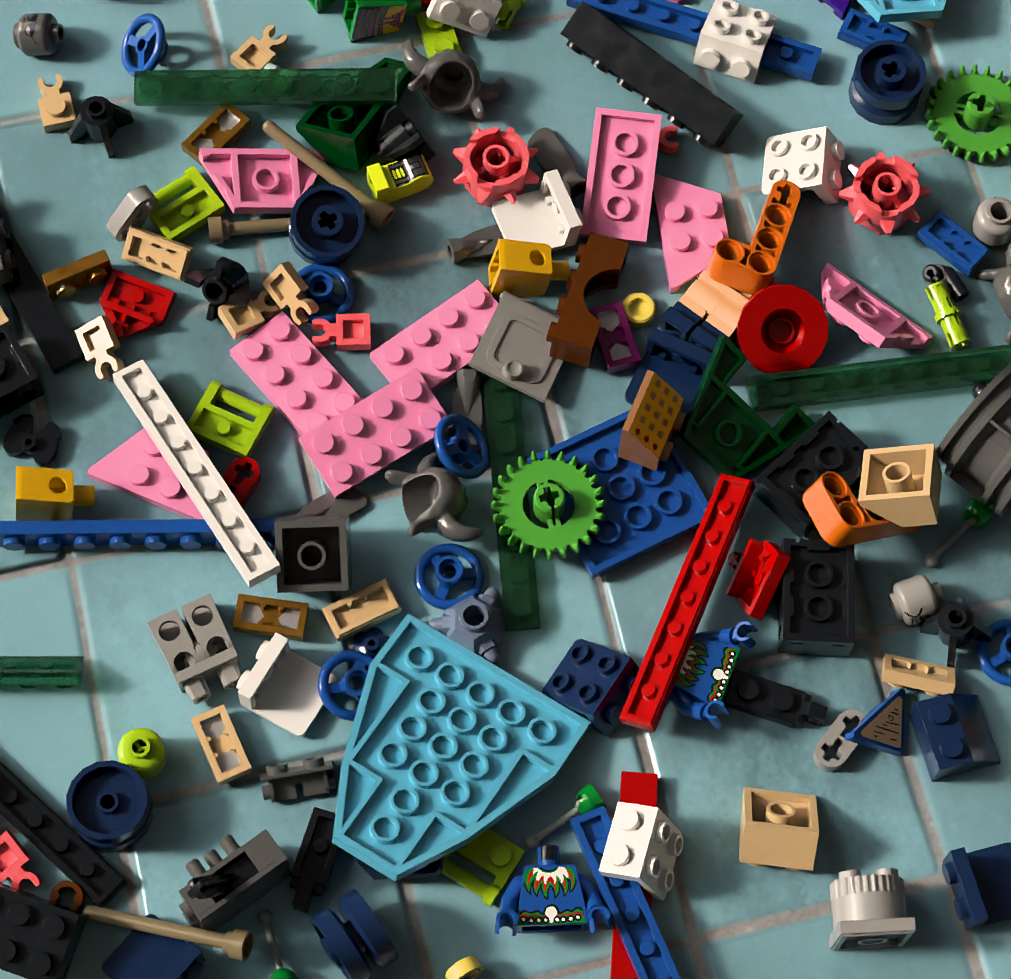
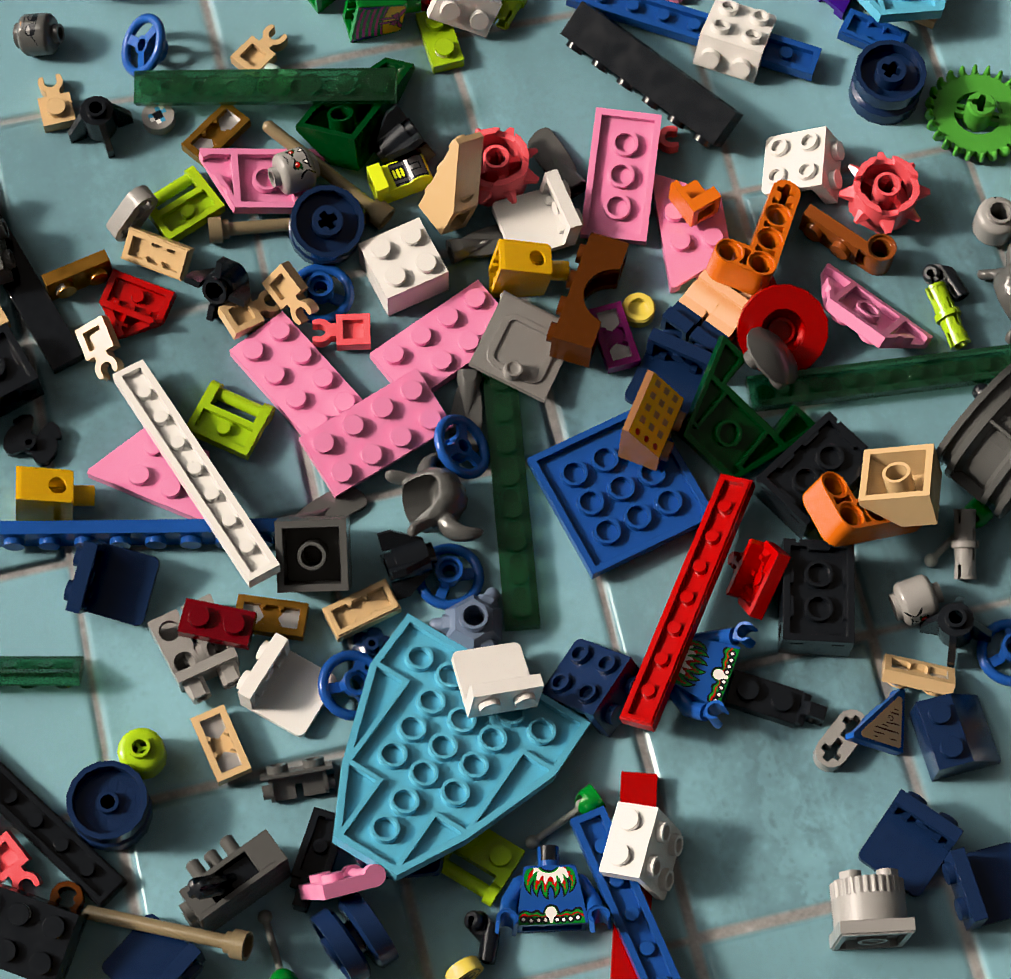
red beam [222,457,261,508] -> none
dark grey piece [402,38,505,120] -> none
bright green gear [491,449,607,560] -> none
tan slope [739,787,819,871] -> none
blue plate [916,210,991,277] -> none
none -> dark blue bracket [64,540,160,626]
none -> light grey tile [142,101,176,135]
none -> dark red plate [177,598,257,650]
none -> light grey head [268,147,320,195]
none -> bright pink plate [298,864,386,900]
none -> white brick [358,218,449,316]
none -> black brick [377,529,437,600]
none -> tan slope [418,131,484,235]
none -> white bracket [451,642,544,718]
none -> black arm [464,910,500,965]
none -> orange panel [668,180,721,227]
none -> dark grey dish [743,327,798,390]
none -> dark orange plate [799,204,897,276]
none -> dark blue bracket [858,789,964,897]
none -> light grey pin [951,509,979,579]

